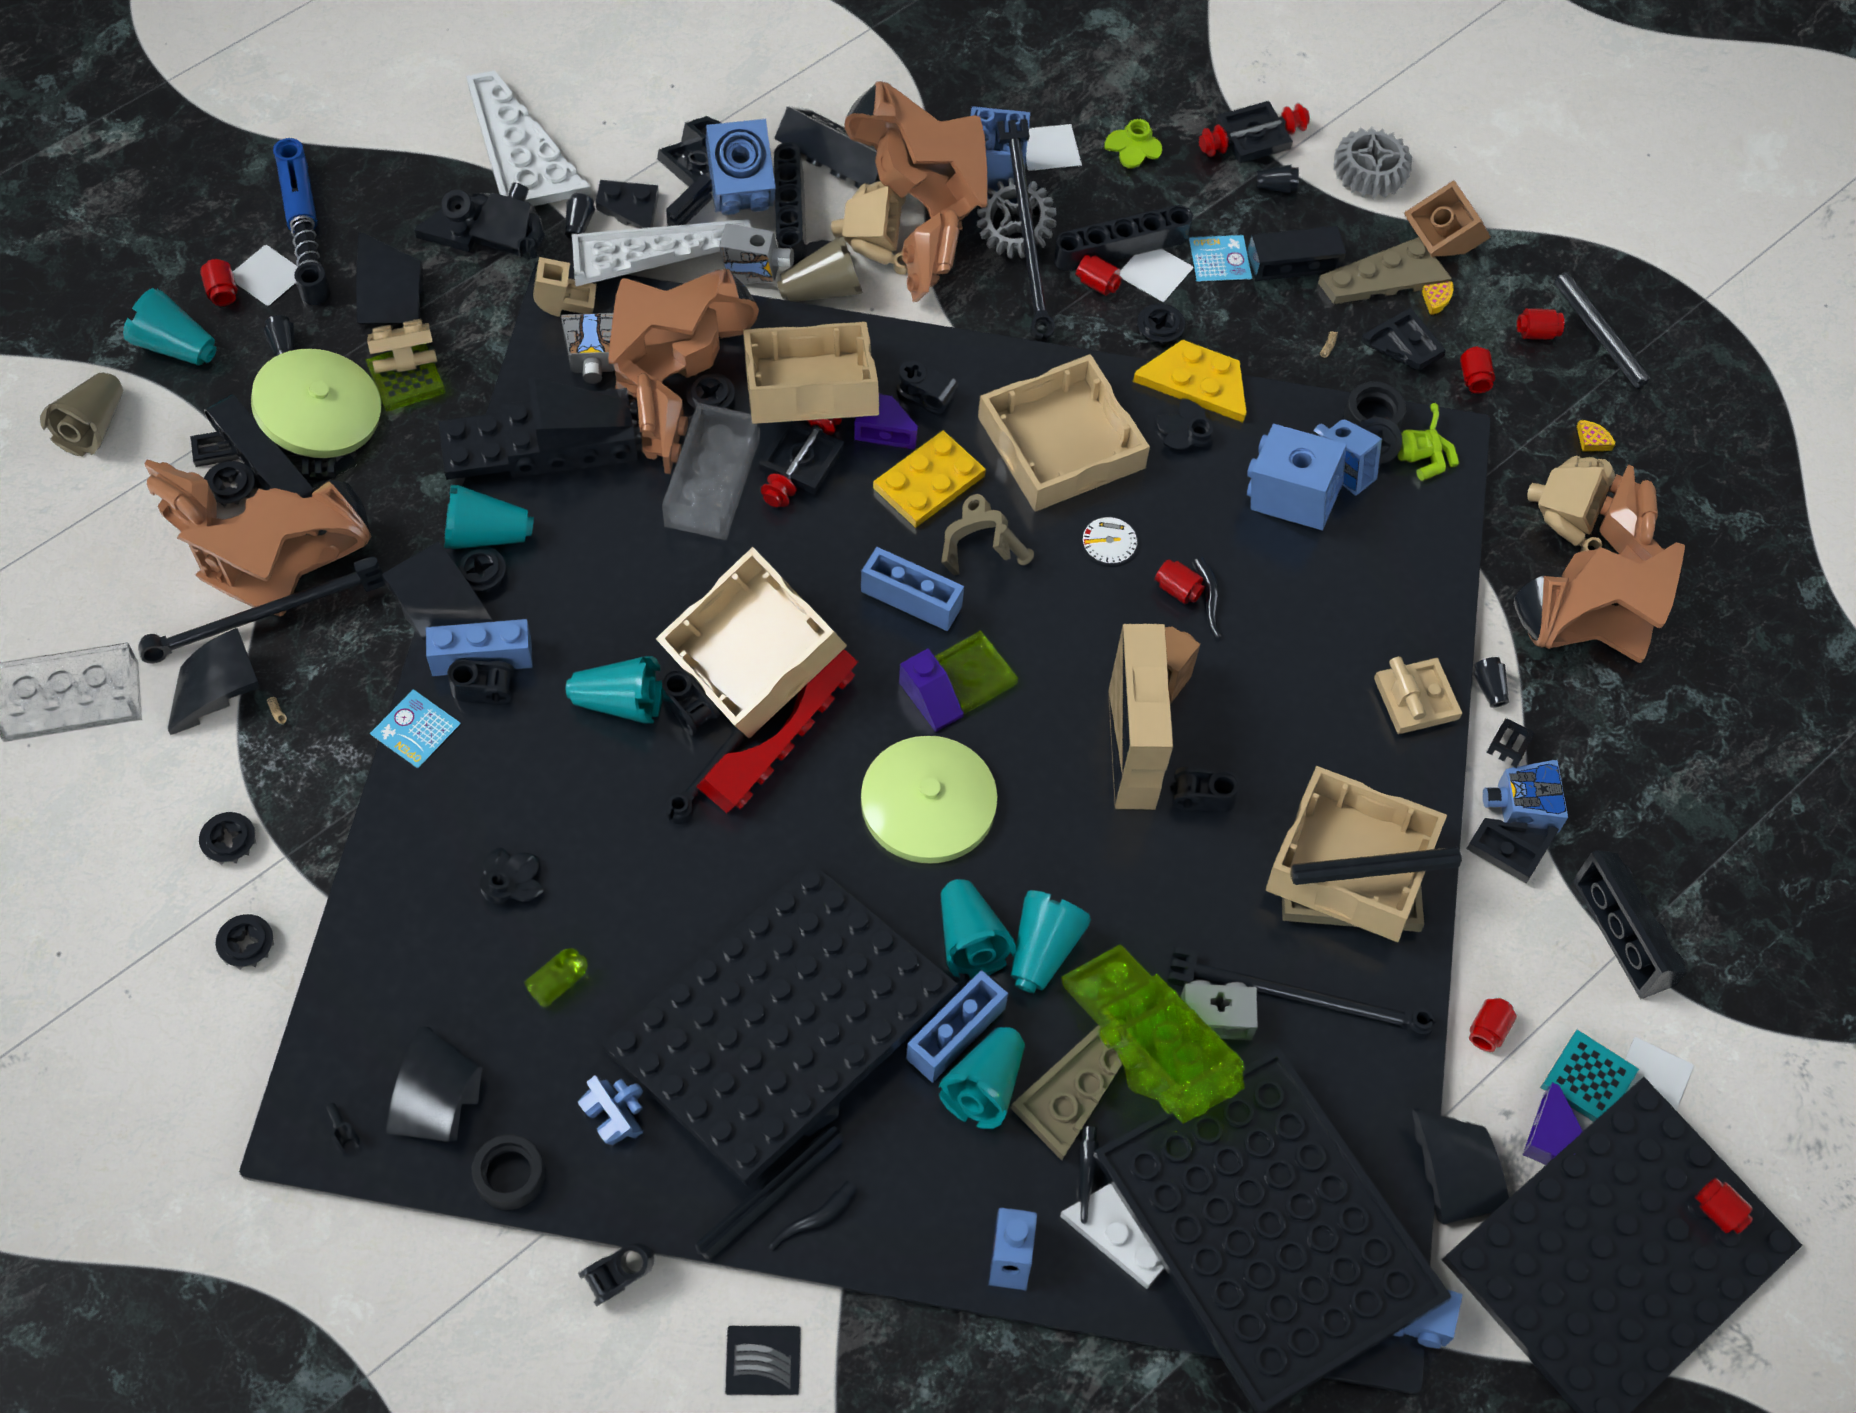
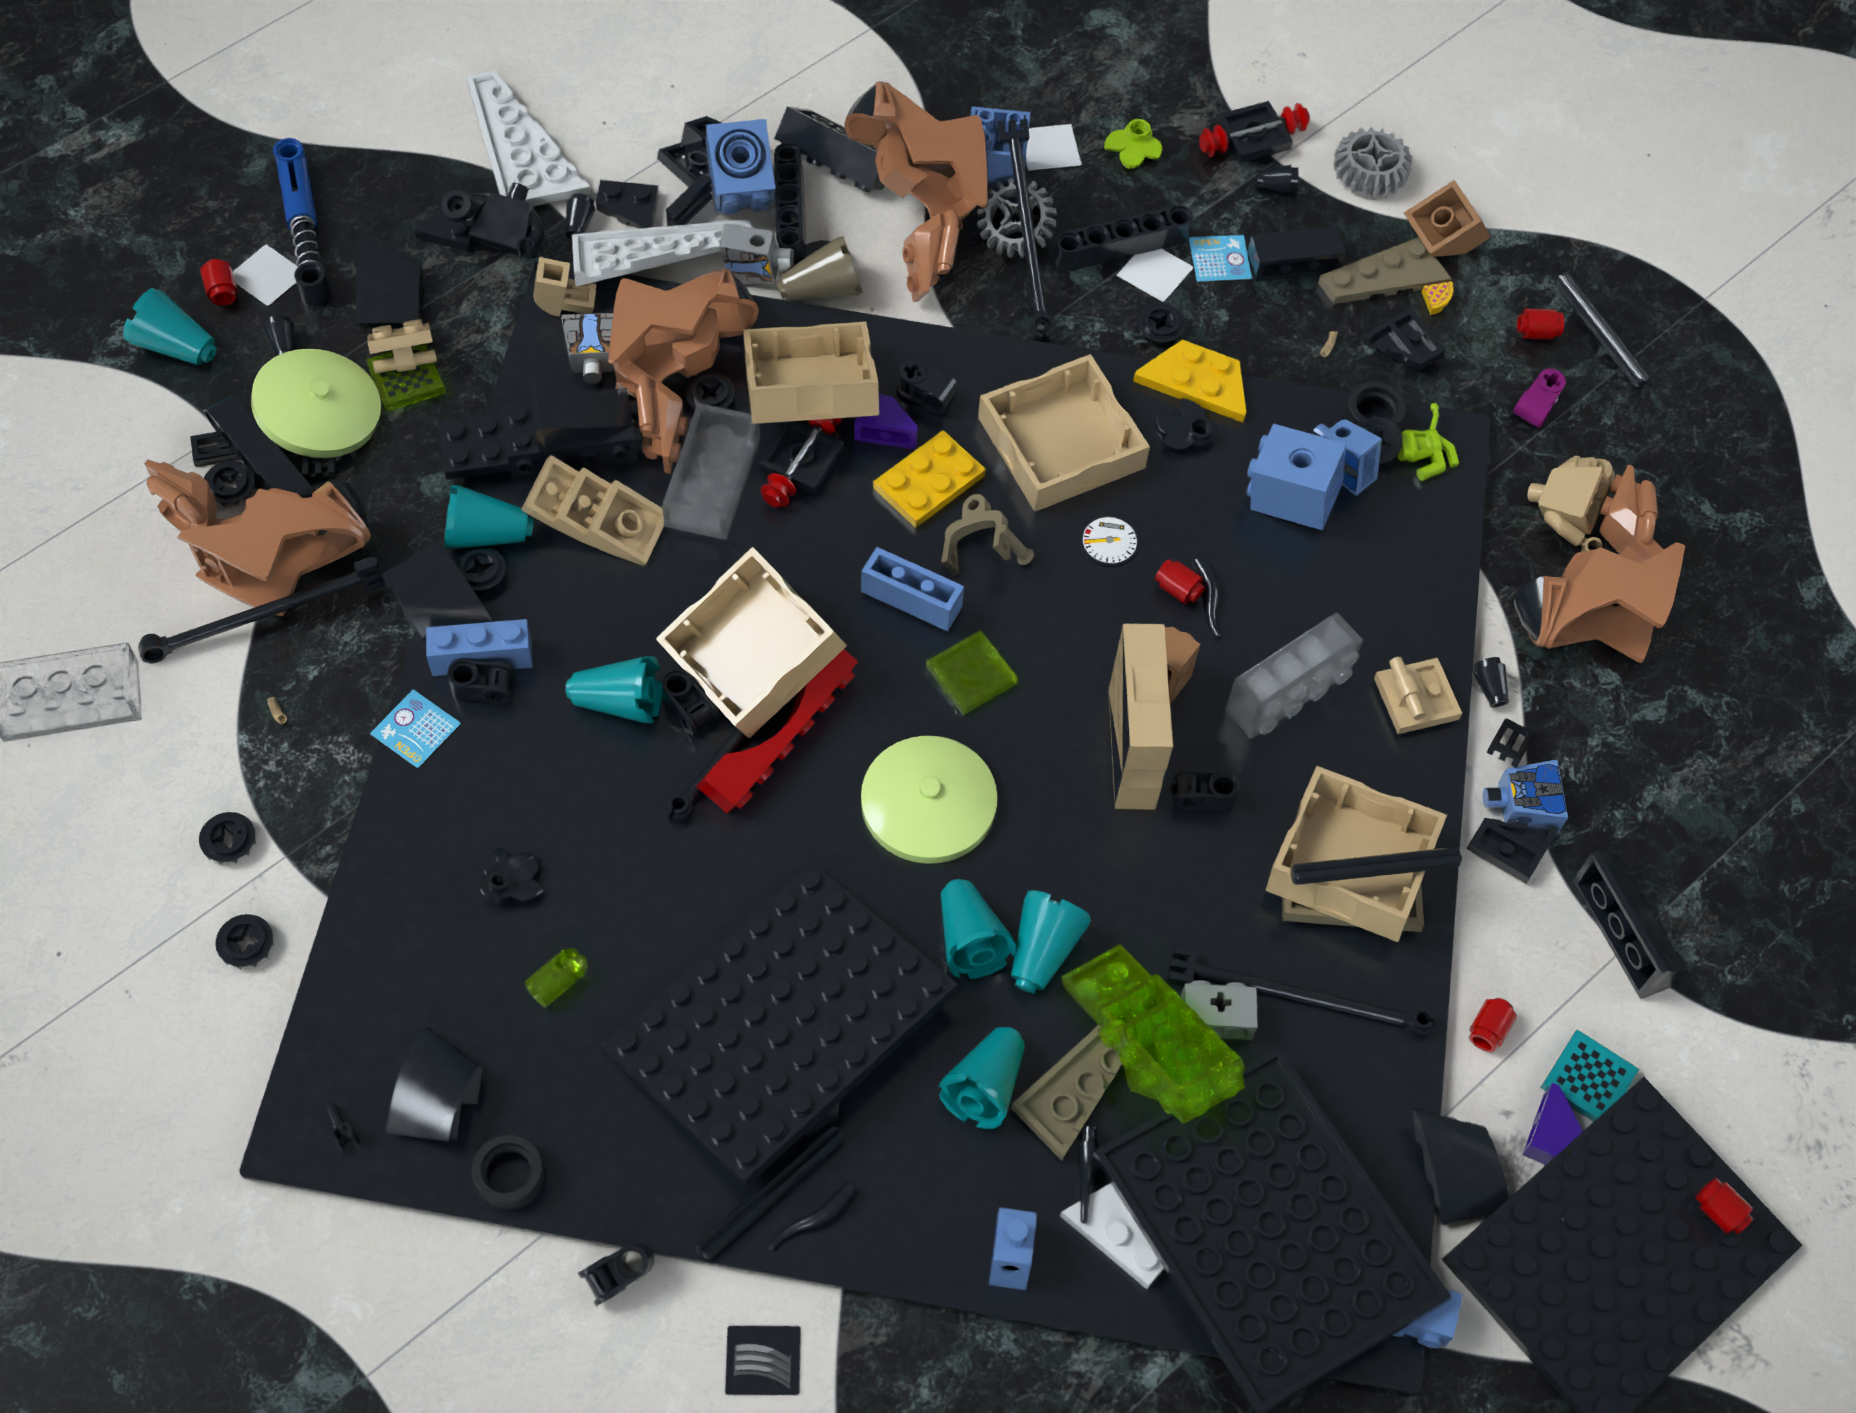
dark tan cone [40,372,123,456] -> none
black slope [167,628,260,735] -> none
medium blue hips [578,1076,644,1145] -> none
tan torso [831,181,908,275] -> none
dark purple slope [899,648,964,732] -> none
medium blue brick [906,970,1008,1083] -> none
red brick [1076,255,1122,296] -> none
red brick [1460,346,1495,394] -> none
yellow tile [1577,420,1615,451] -> none
white sticker [1625,1037,1694,1111] -> none
none -> tan slope [521,455,670,566]
none -> clear brick [1225,612,1363,739]
none -> magenta piece [1512,369,1566,428]

